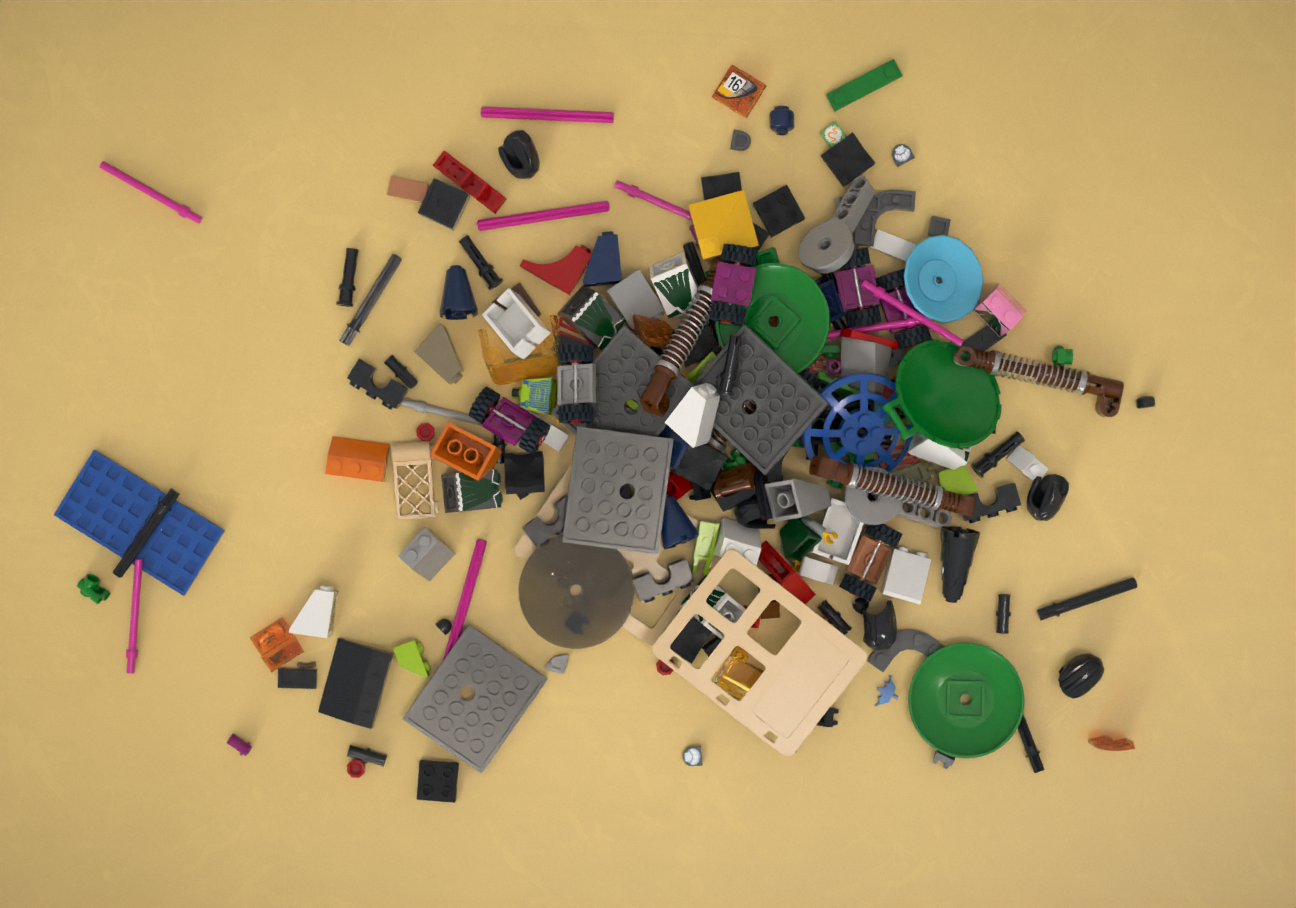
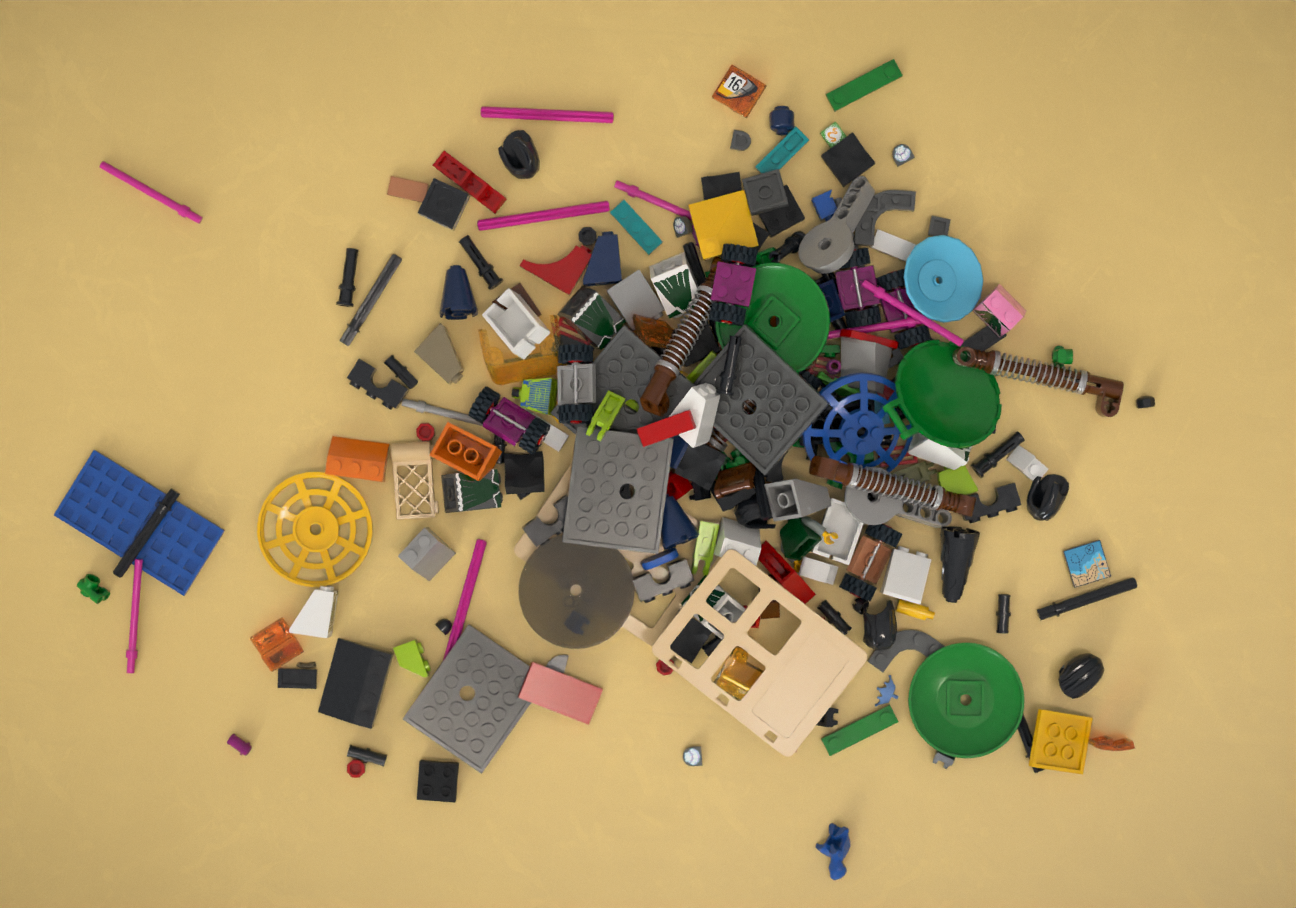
none -> yellow dish [257,472,373,587]
none -> tile [518,661,603,725]
none -> black tile [579,227,597,246]
none -> lime hinge [586,390,626,441]
none -> teal plate [610,200,663,255]
none -> red tile [637,410,696,447]
none -> blue tile [641,548,679,570]
none -> dark grey tile [673,216,693,238]
none -> dark grey tile [742,169,789,216]
none -> teal plate [755,127,809,174]
none -> black pin [769,231,806,263]
none -> blue window [811,190,837,222]
none -> blue animal [816,823,851,880]
none -> green plate [821,704,898,756]
none -> yellow cylinder [895,599,935,620]
none -> yellow plate [1029,709,1093,775]
none -> tile [1063,540,1111,588]

